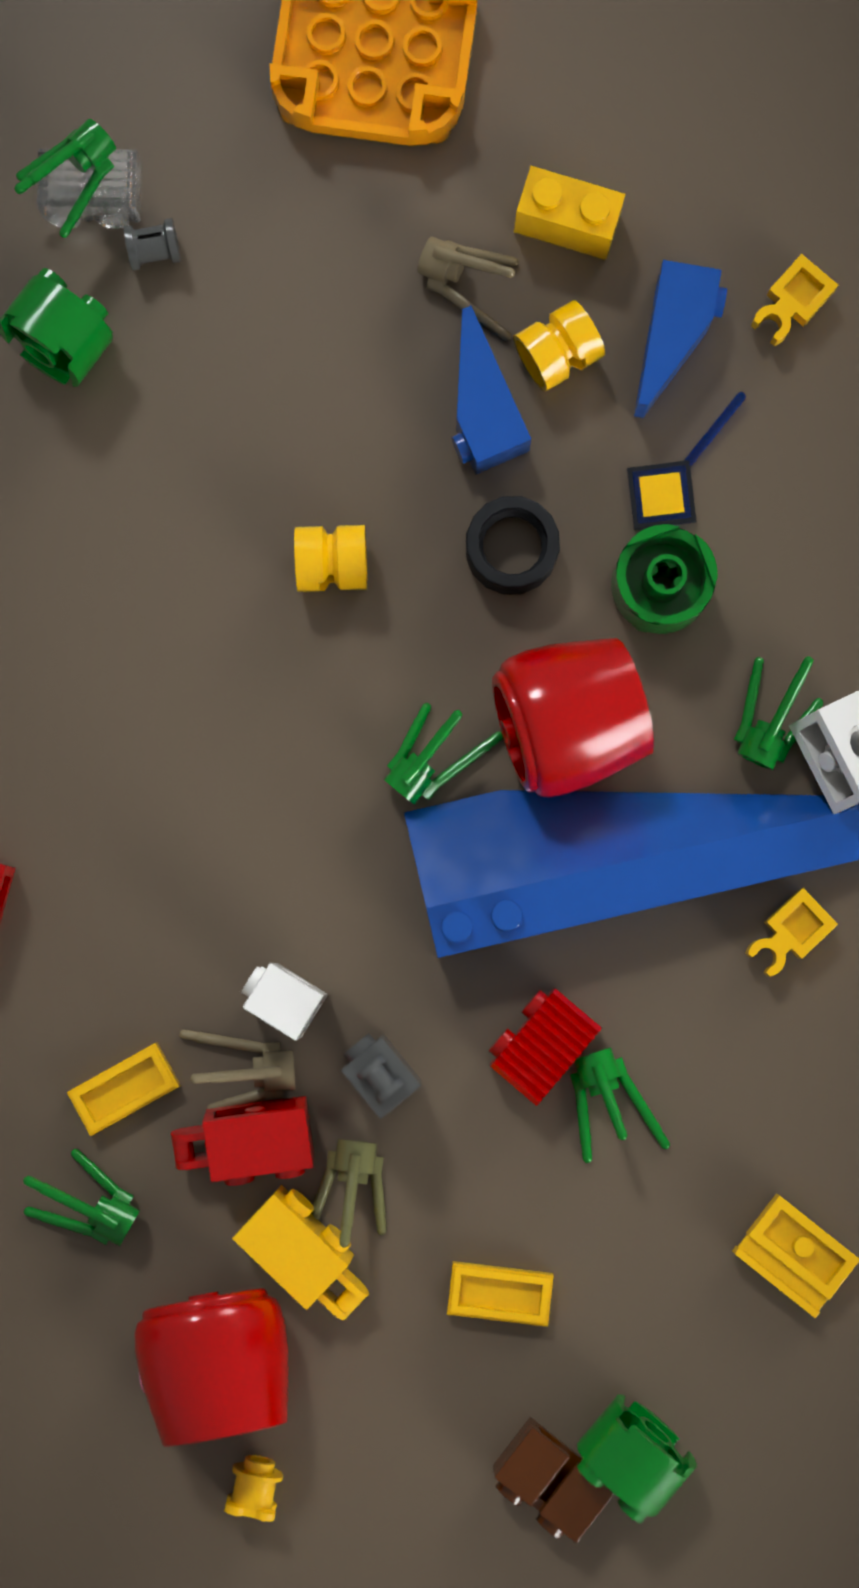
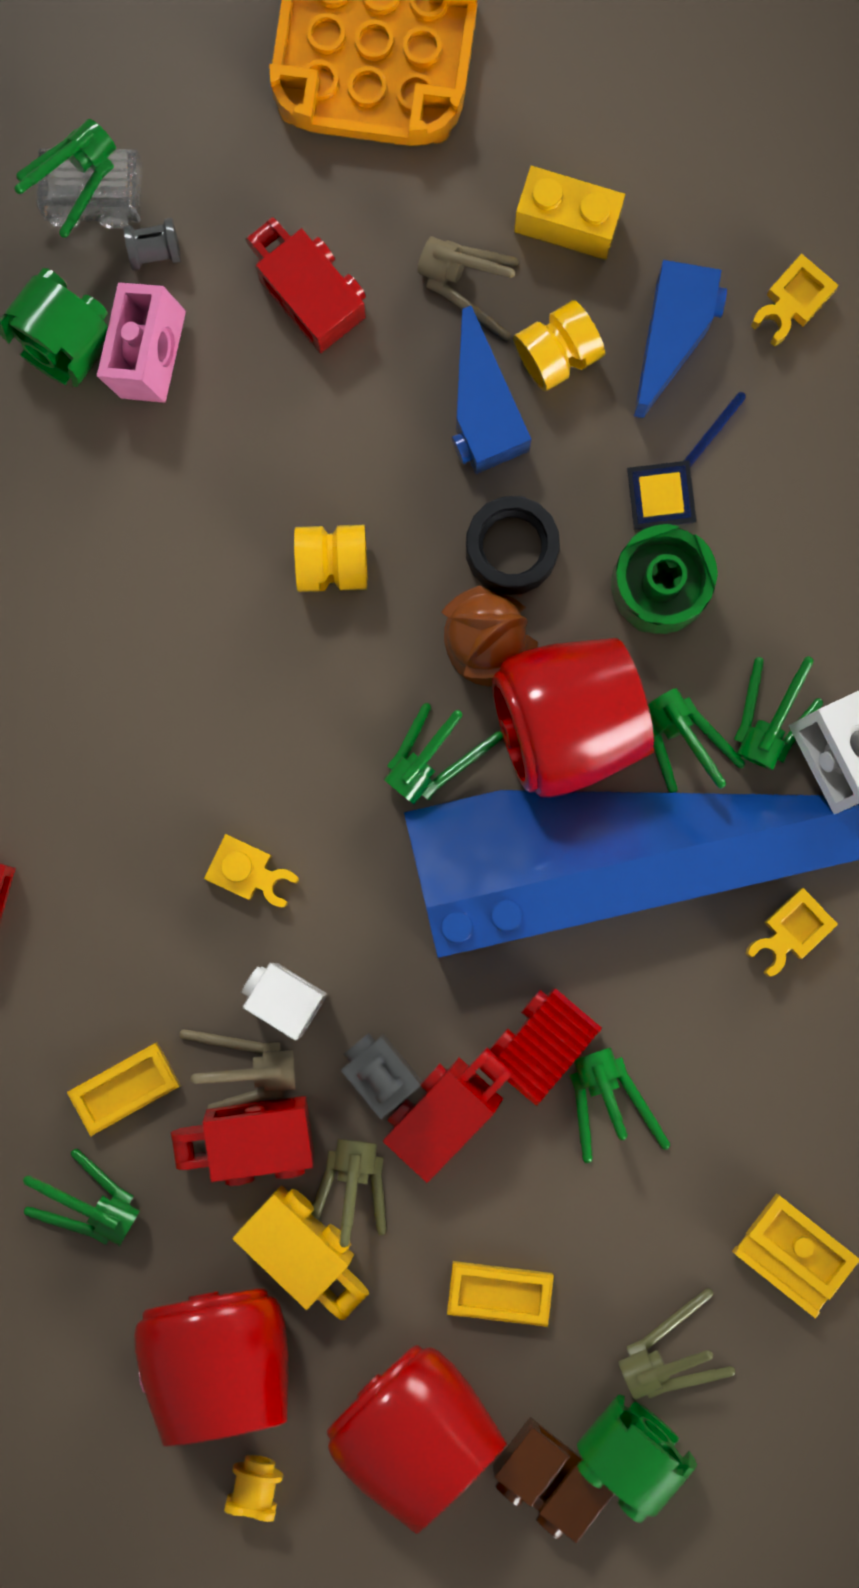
none -> bright pink brick [97,283,186,403]
none -> yellow plate [204,834,299,908]
none -> red brick [245,217,366,354]
none -> red piece [327,1345,507,1534]
none -> red brick [382,1047,513,1183]
none -> dark orange helmet [441,585,538,687]
none -> olive plant [618,1288,736,1400]
none -> green plant [648,688,745,793]

